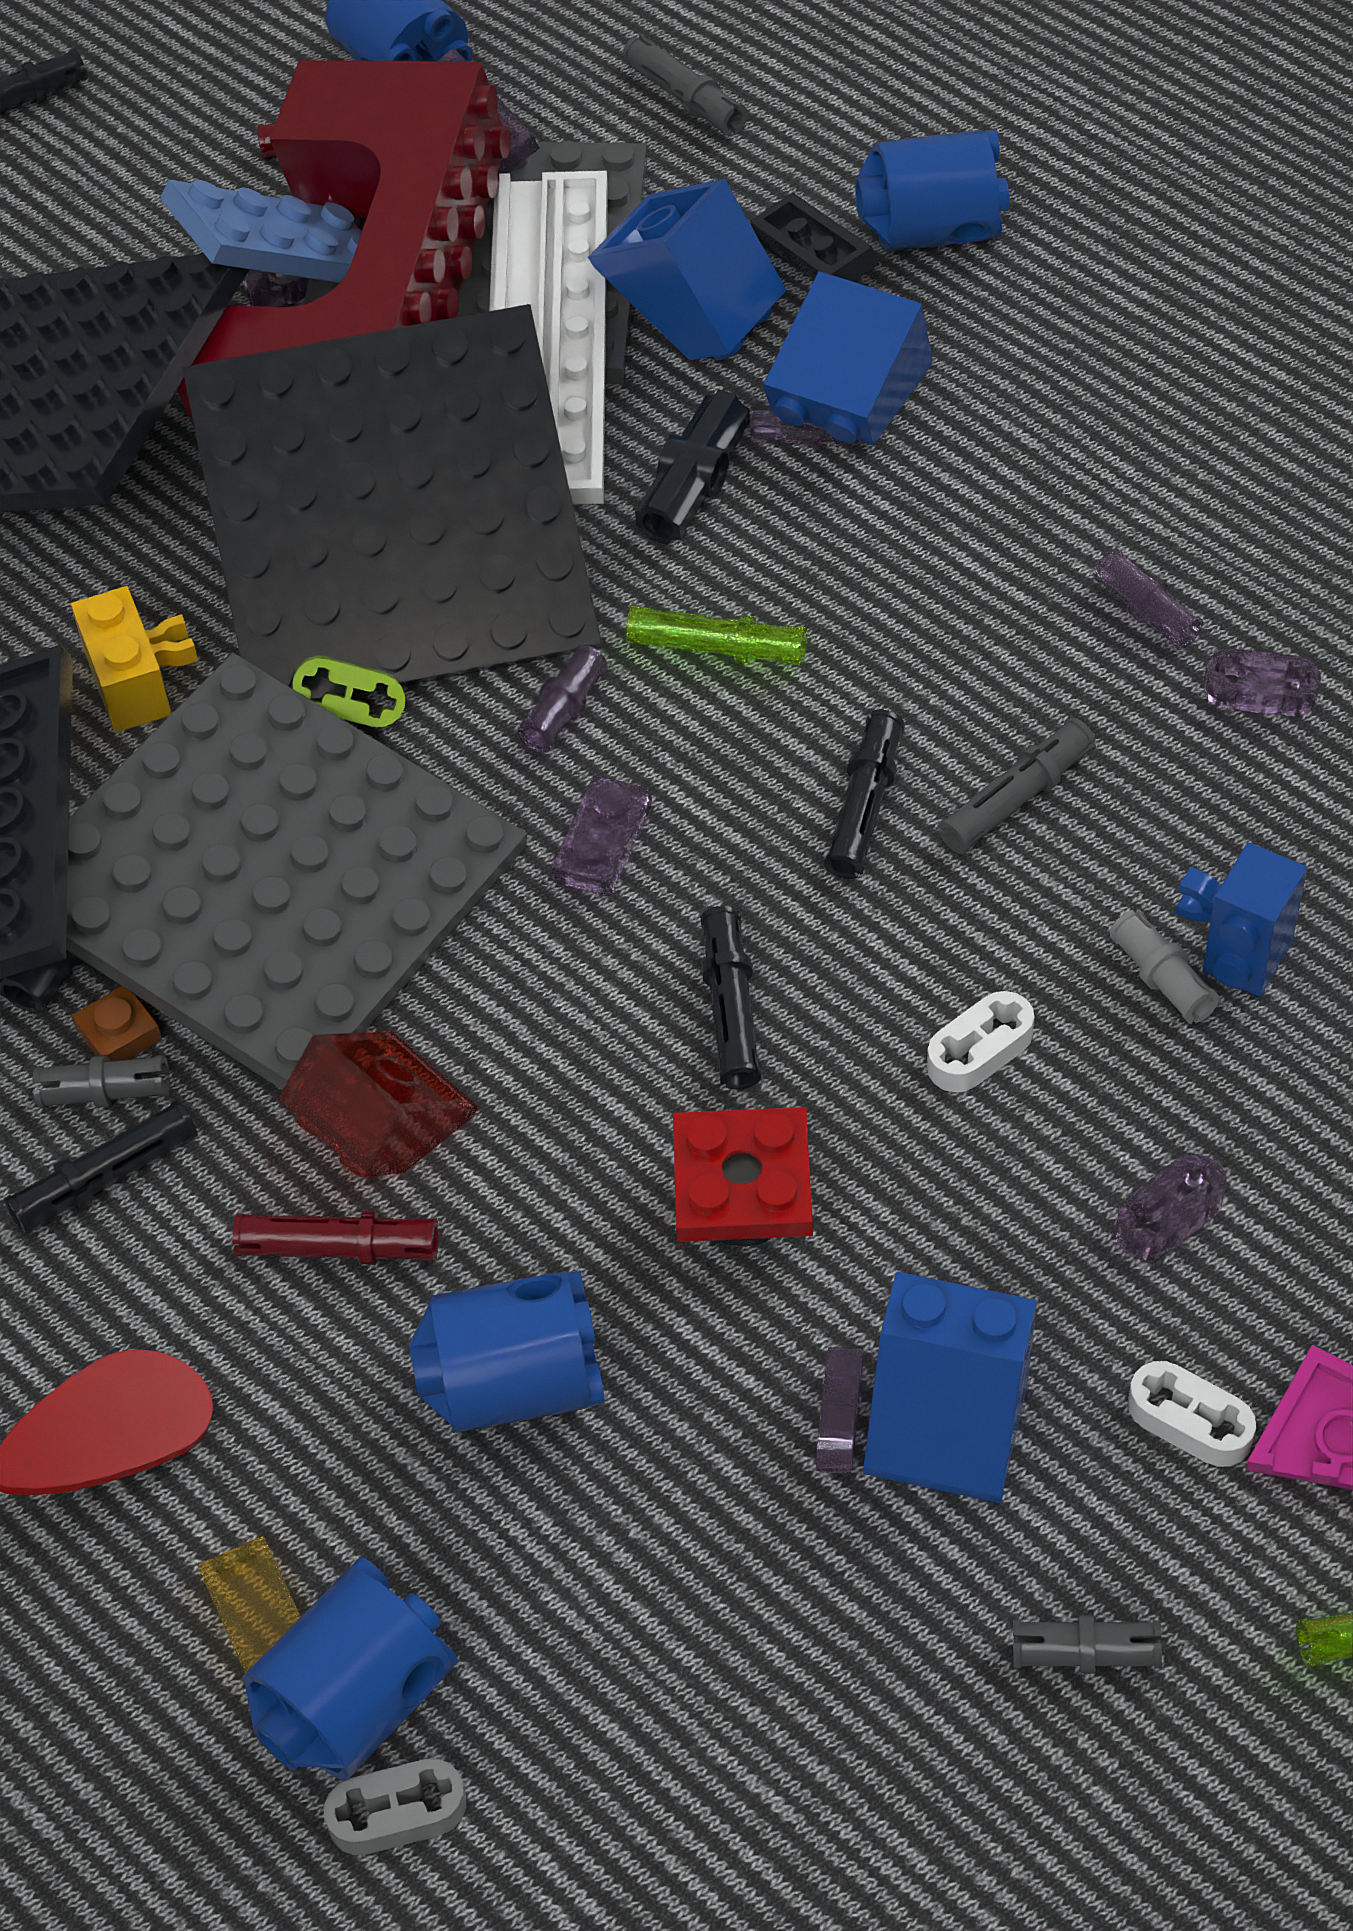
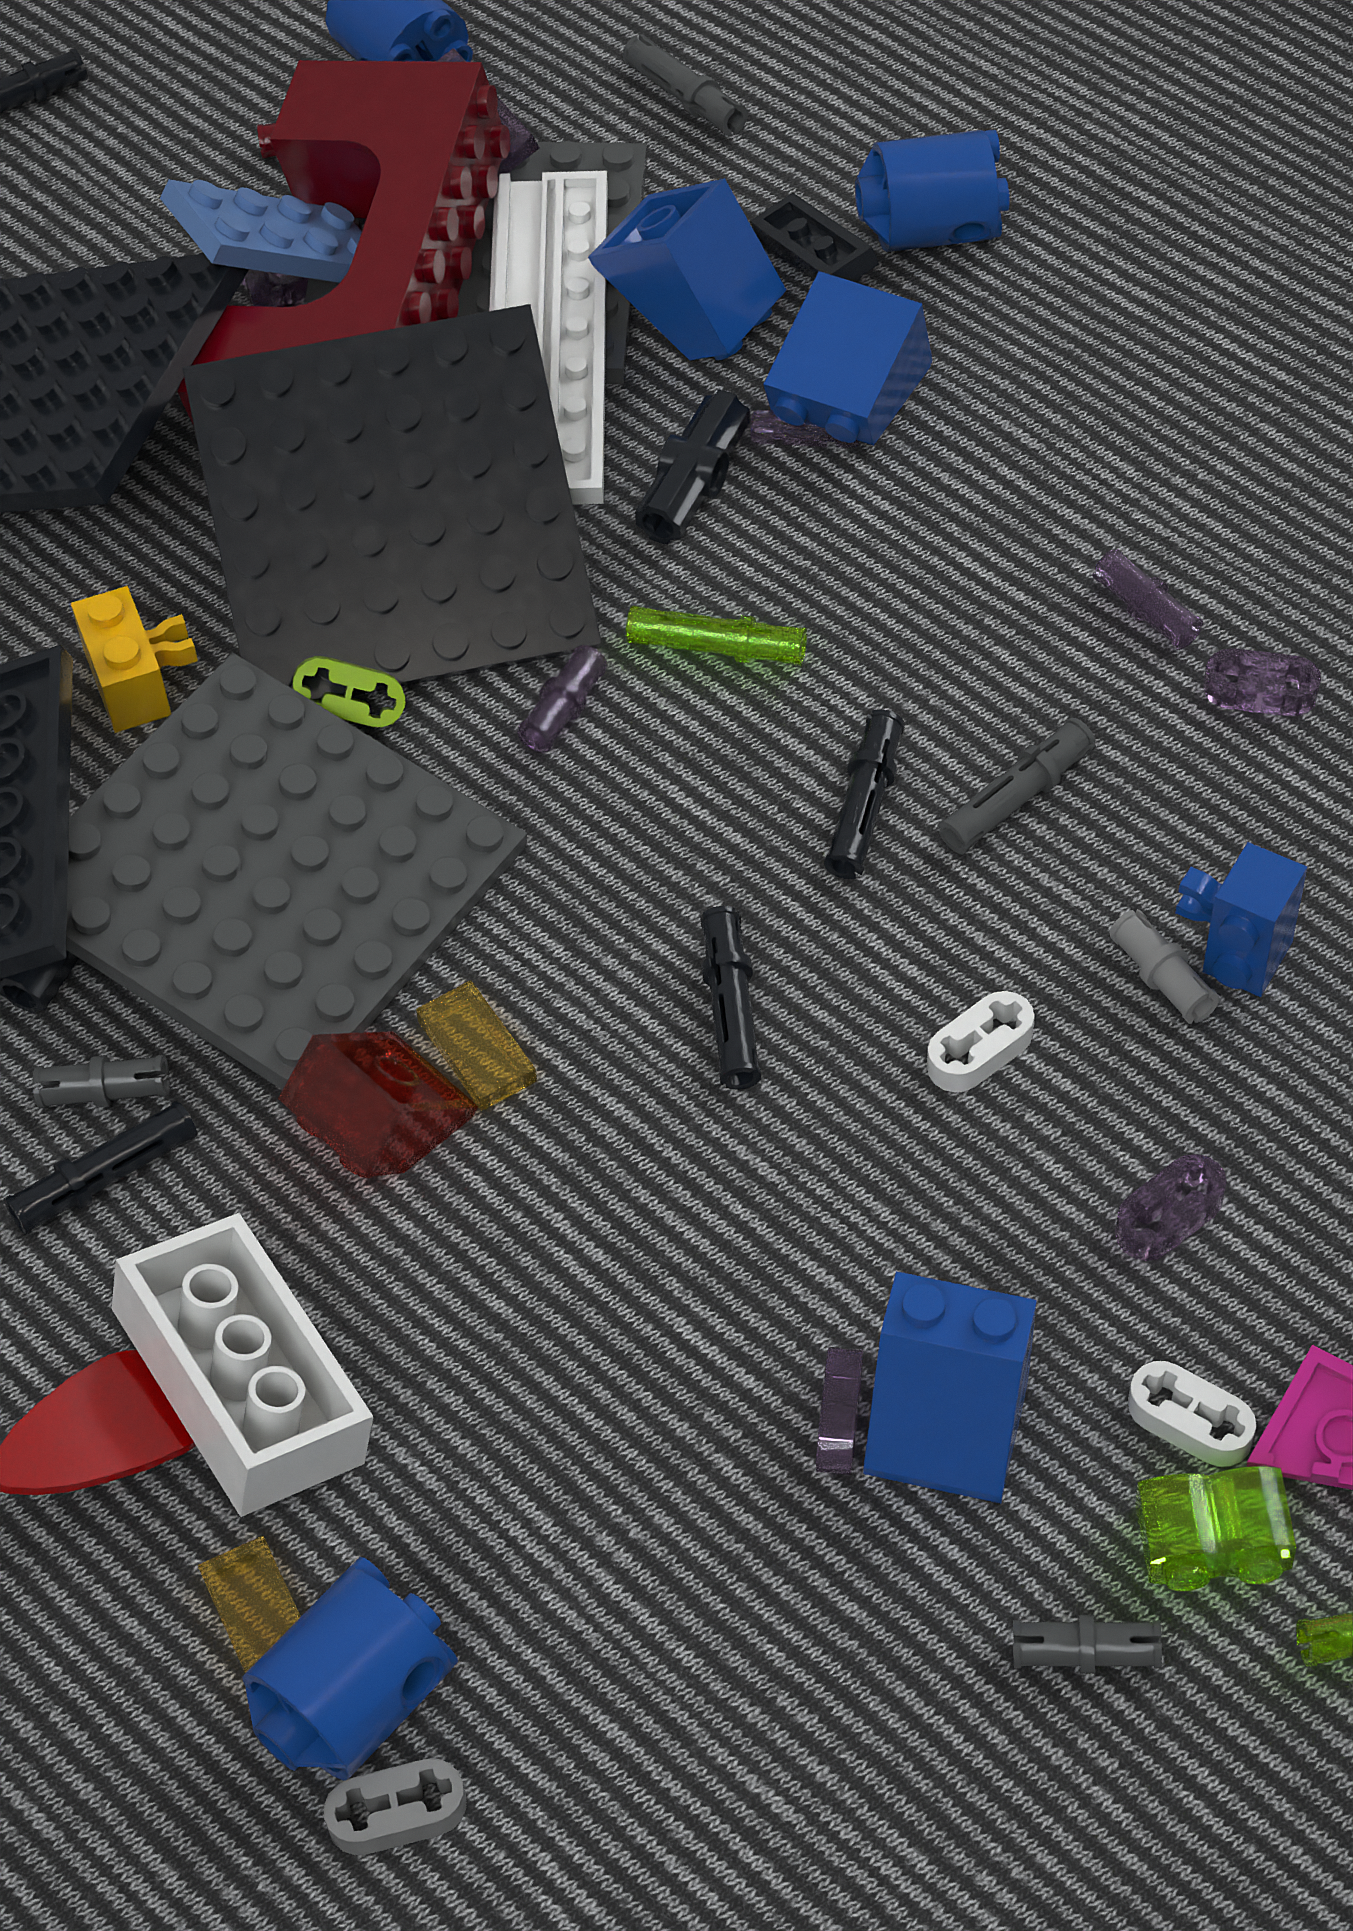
dark orange plate [71,986,162,1061] -> none
dark red pin [232,1212,439,1265] -> none
blue cylinder [409,1271,605,1433] -> none
clear purple plate [551,775,652,898] -> none
red piece [673,1107,813,1247] -> none
none -> white brick [112,1213,373,1517]
none -> clear yellow tile [416,980,537,1111]
none -> clear neon green brick [1135,1466,1297,1591]

